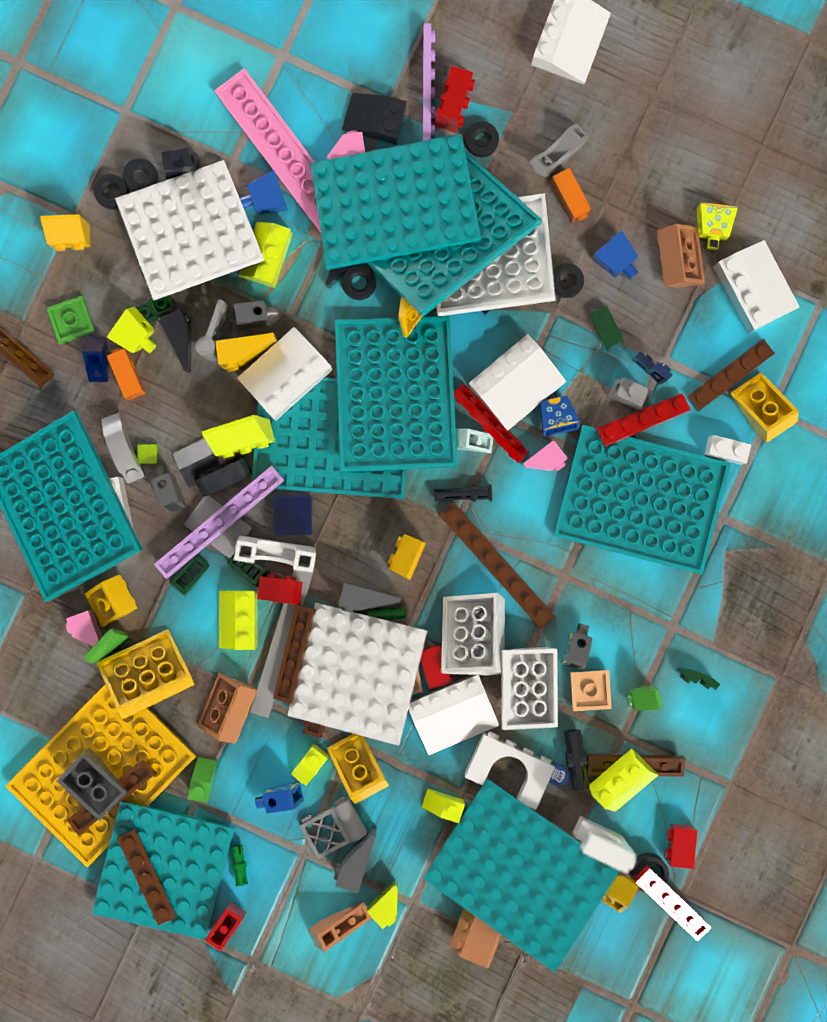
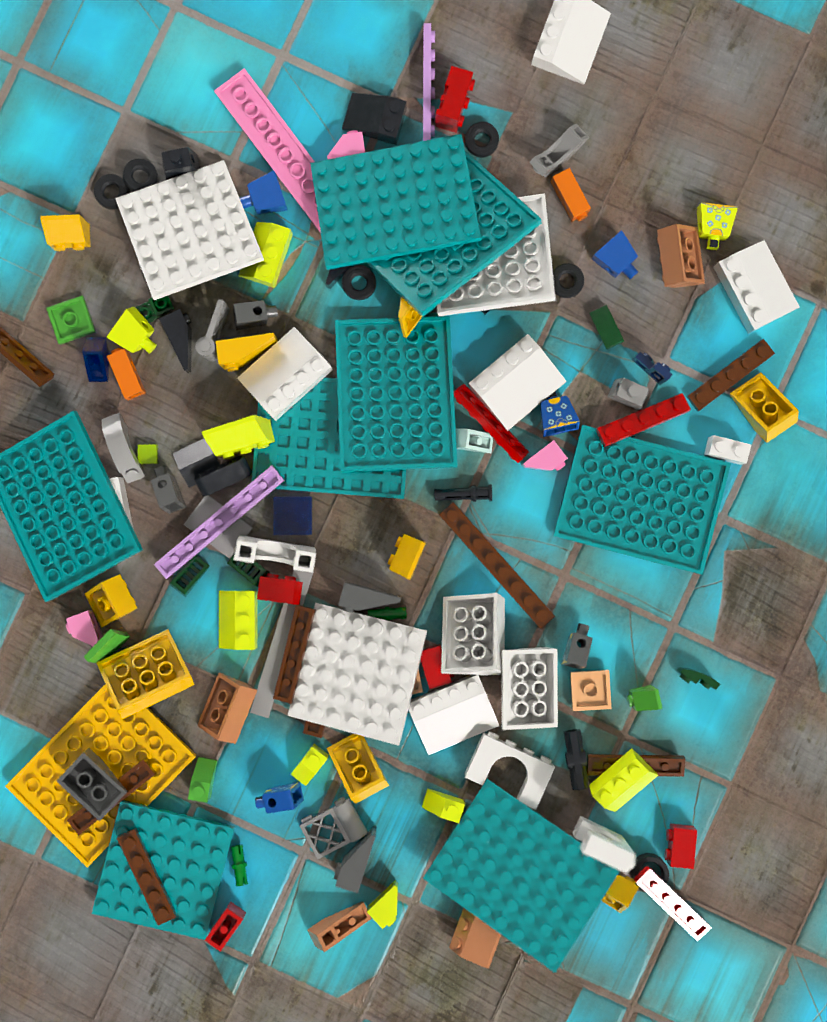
tile [549,762,569,786] -> none

